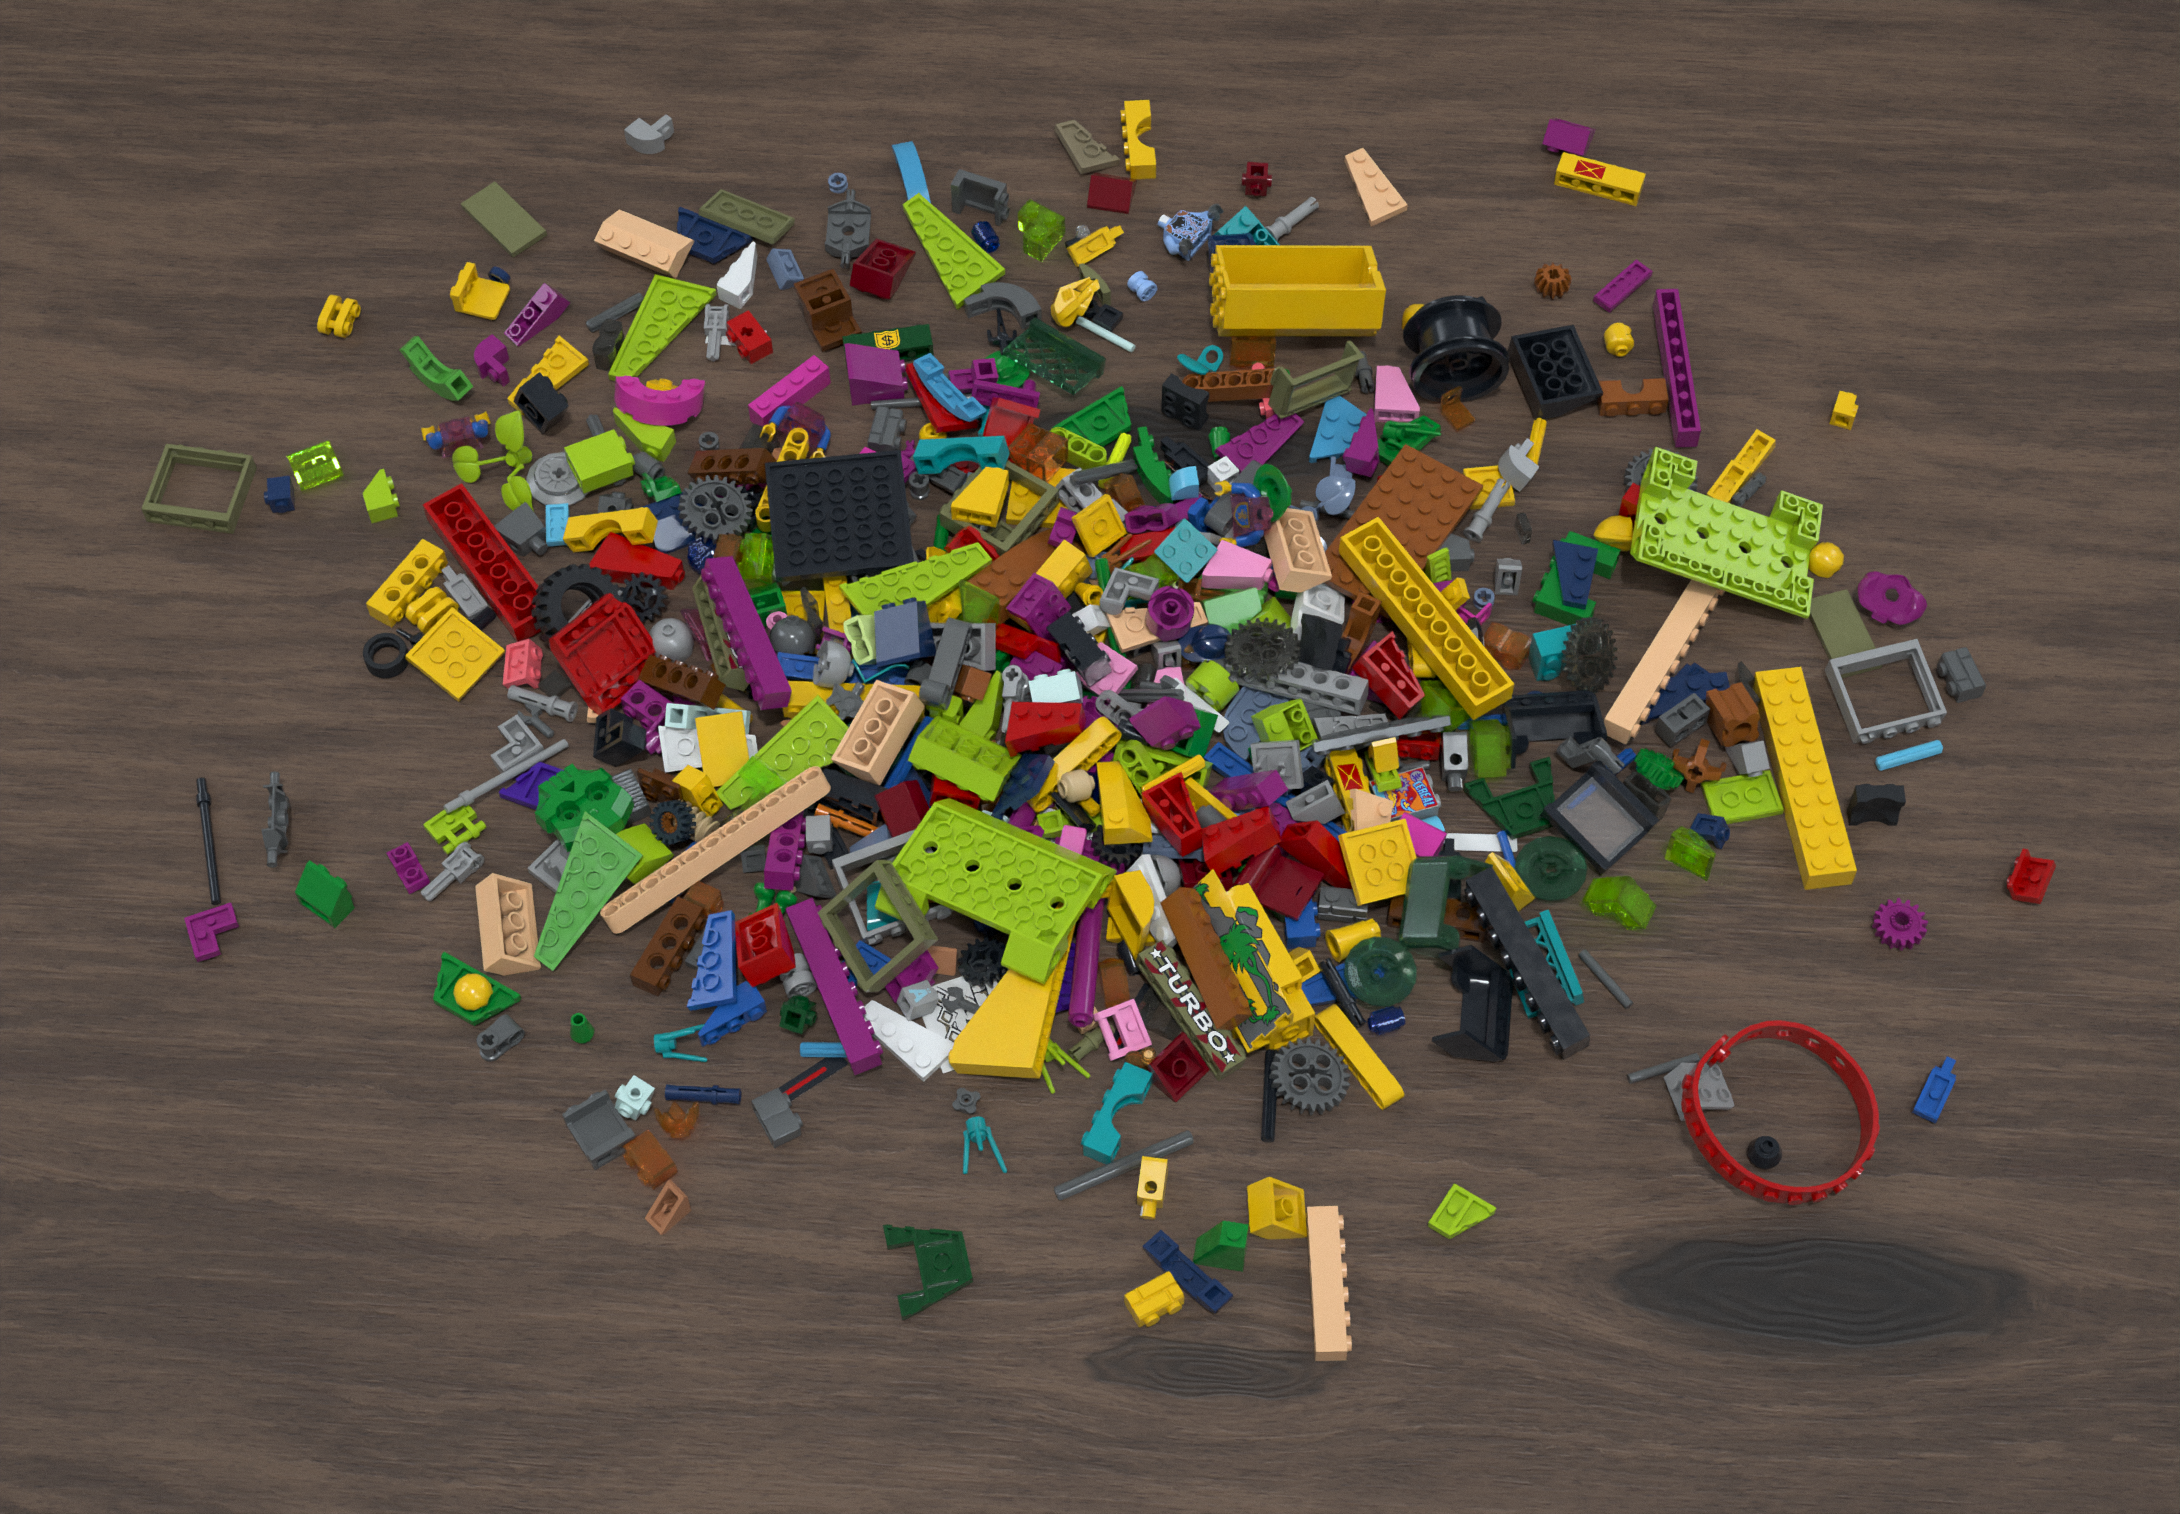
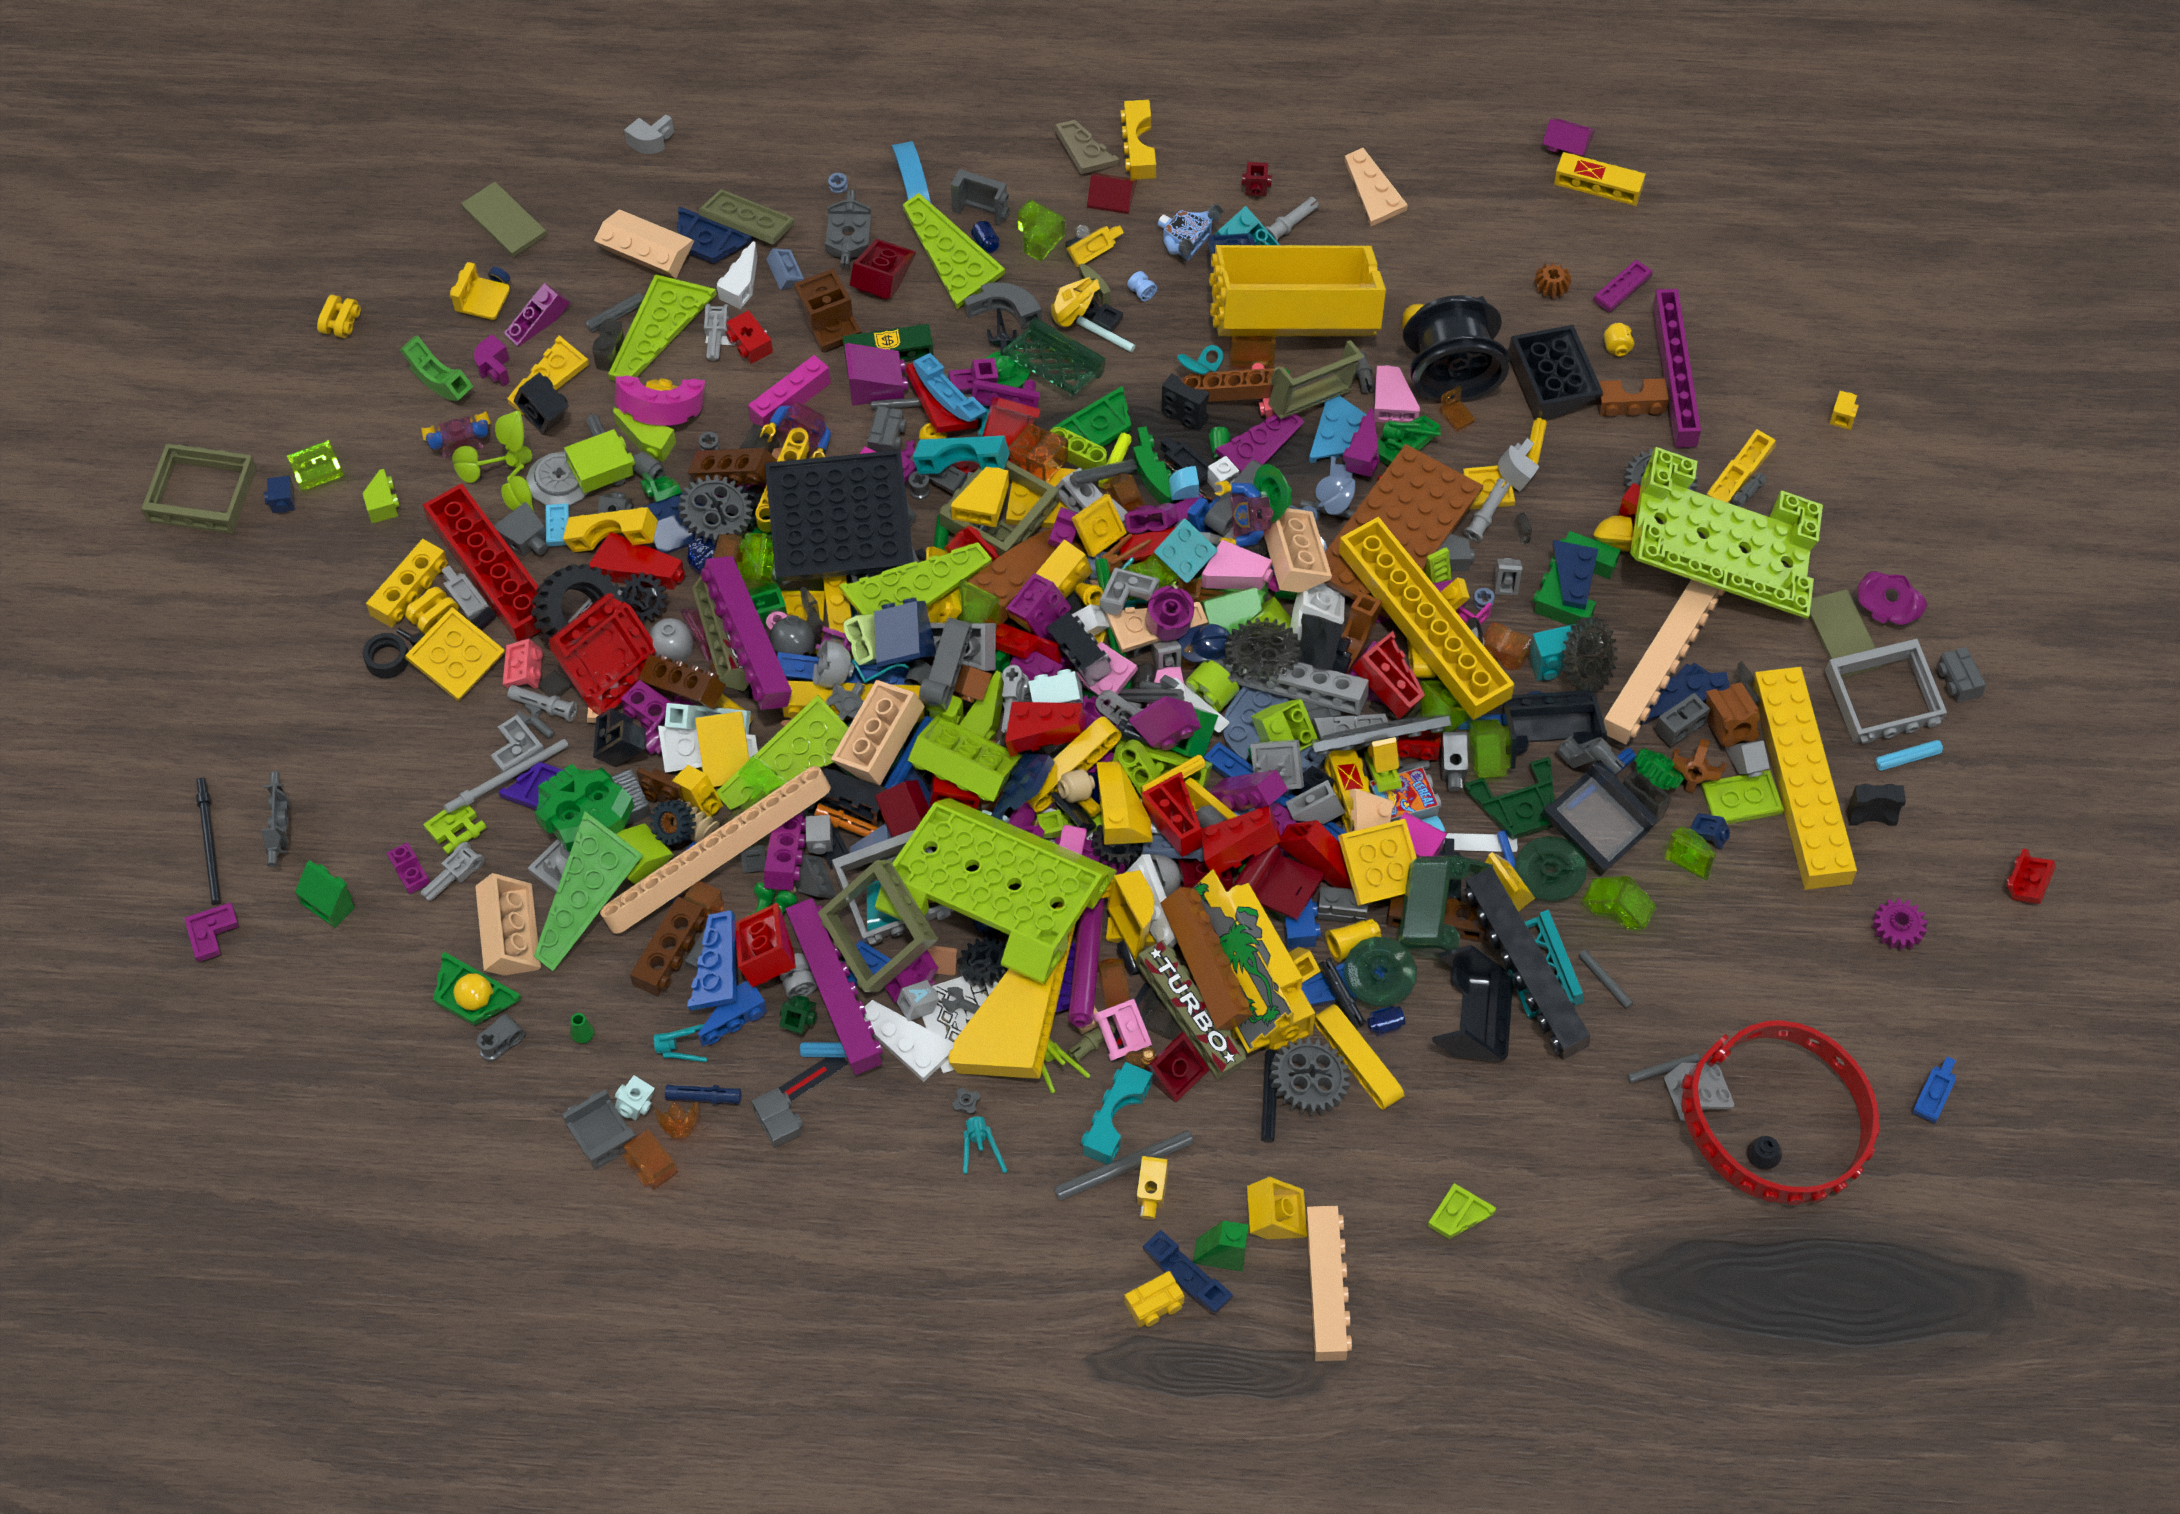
nougat slope [645,1180,691,1235] -> none
dark green wing [883,1224,973,1320] -> none
yellow hair [1808,542,1844,578] -> none

